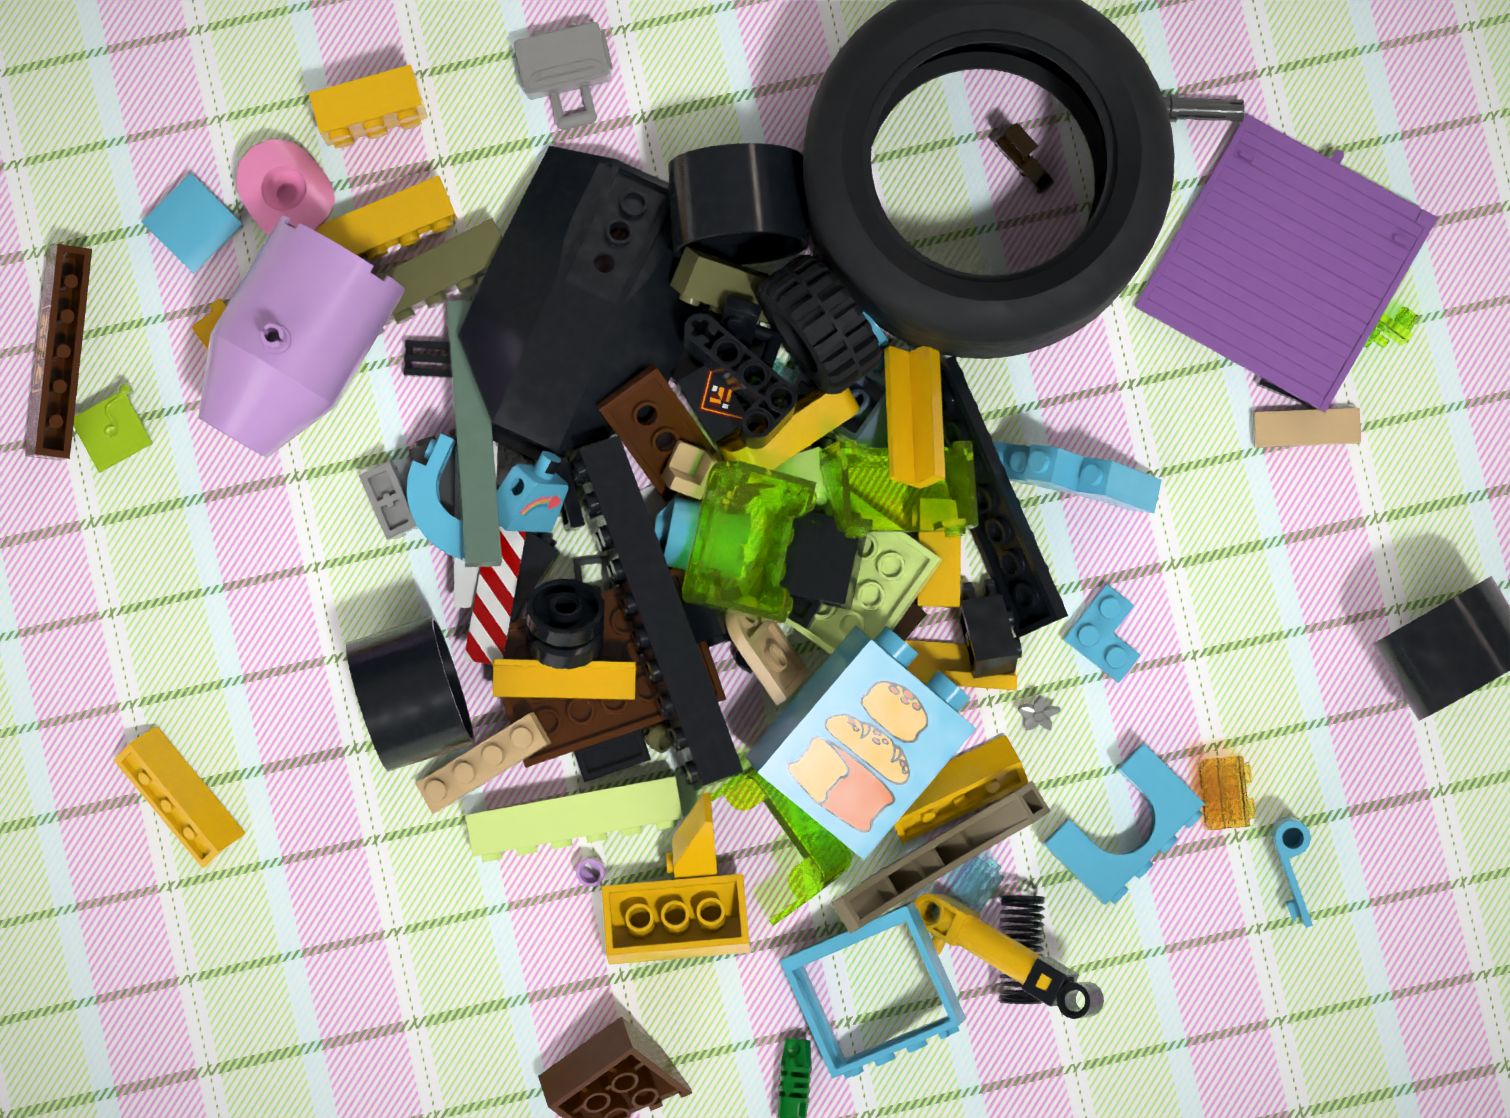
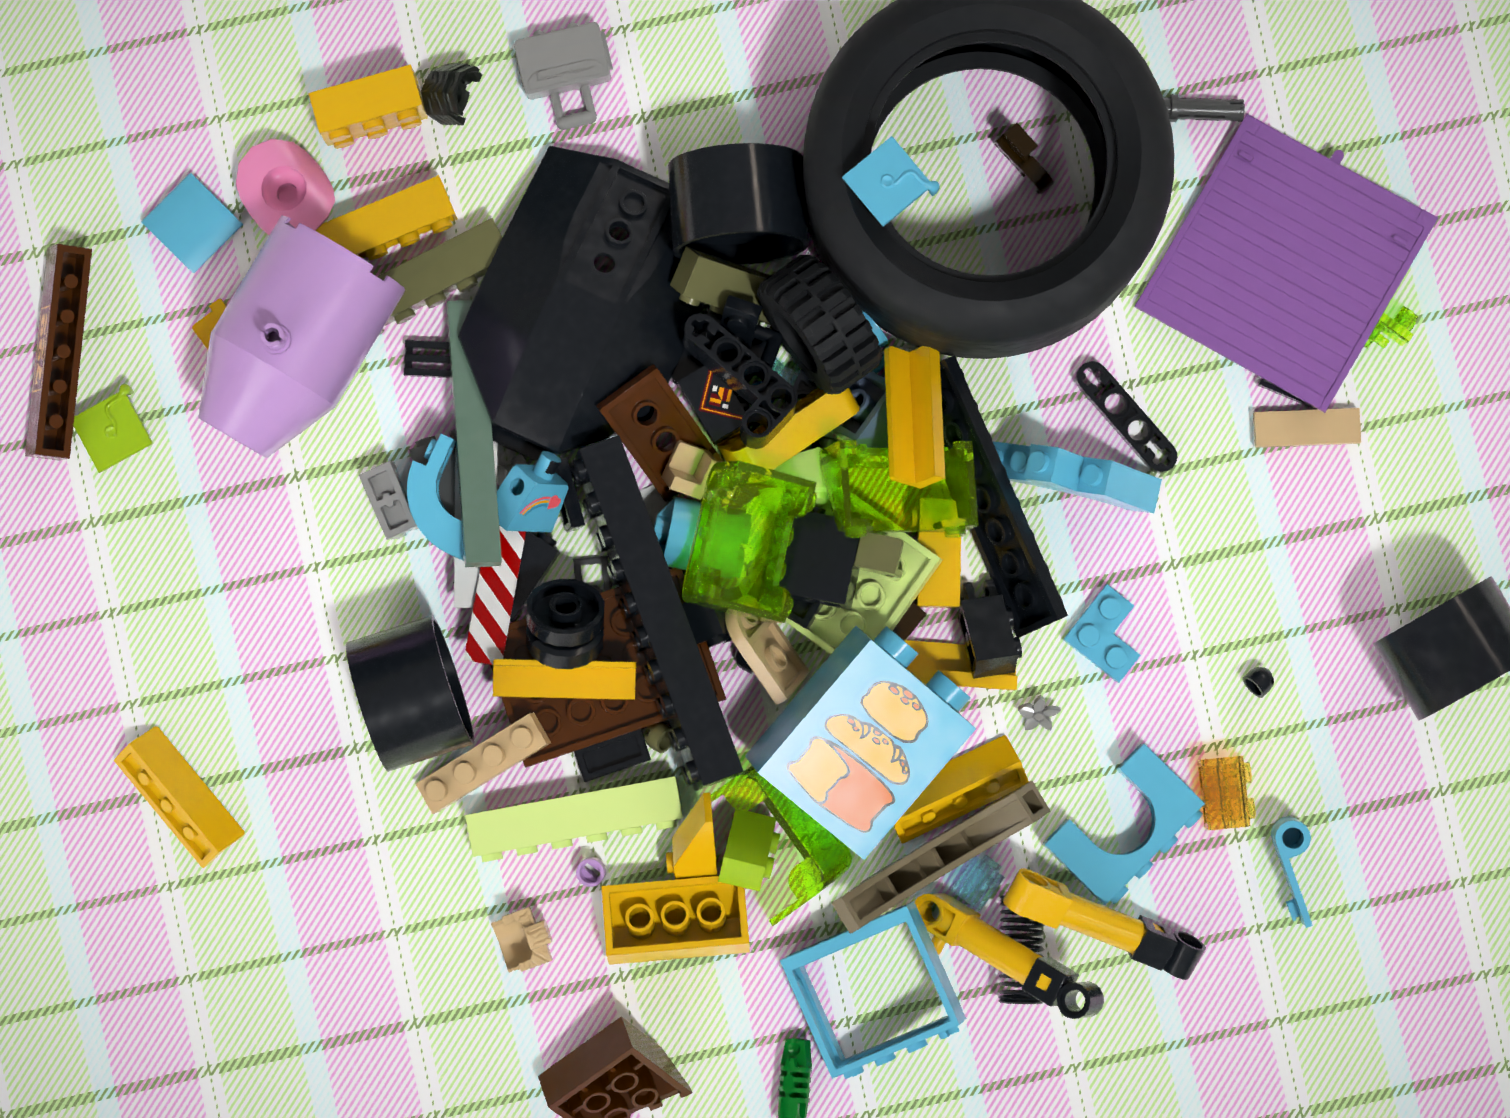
none -> pearl dark grey hair [421,63,482,126]
none -> tan hair [491,906,553,973]
none -> lime brick [718,808,780,892]
none -> medium azure hat [842,136,940,227]
none -> olive panel [854,531,904,578]
none -> yellow piece [1003,868,1206,980]
none -> black beam [1075,361,1178,474]
none -> black hinge [1243,667,1274,698]

